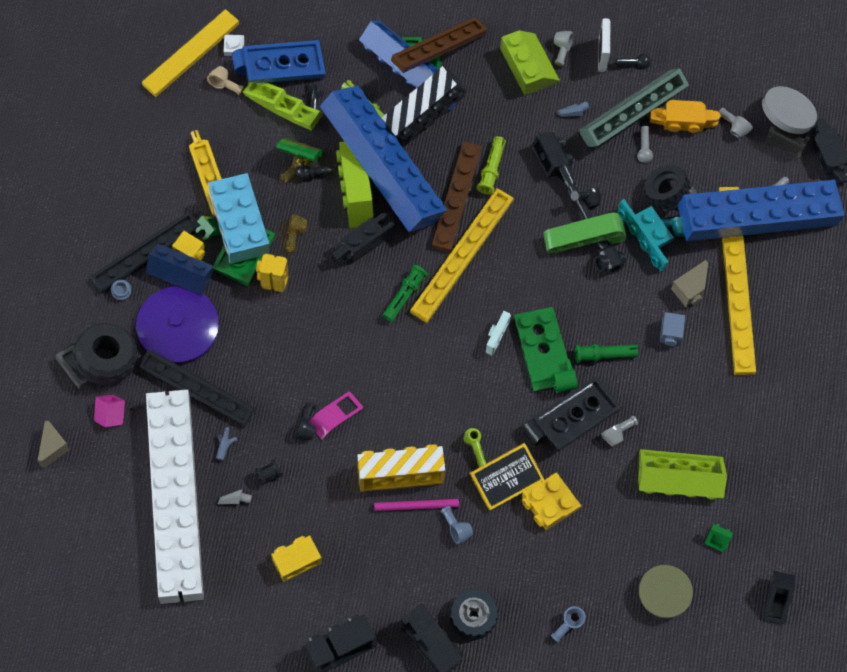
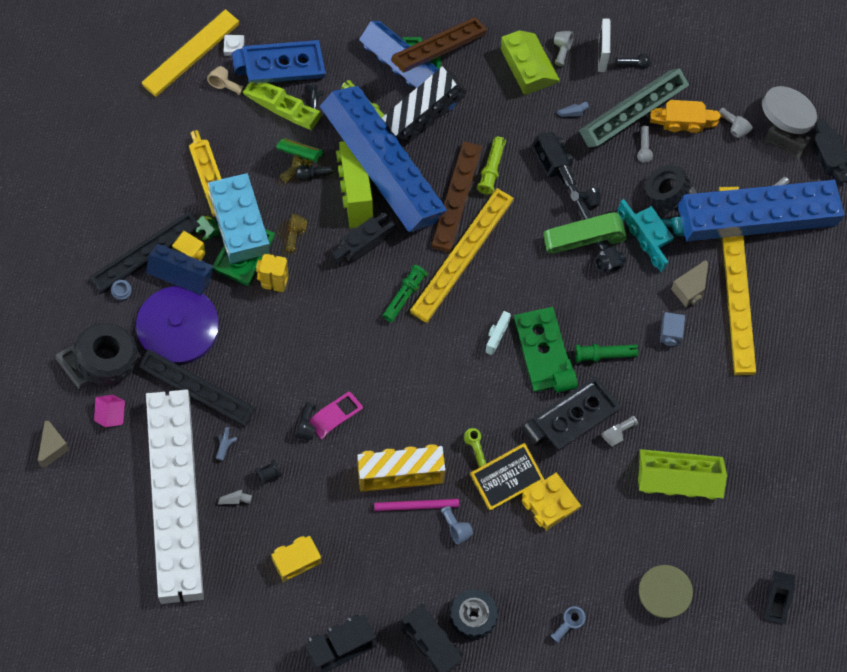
green tile [704,524,733,552] -> none

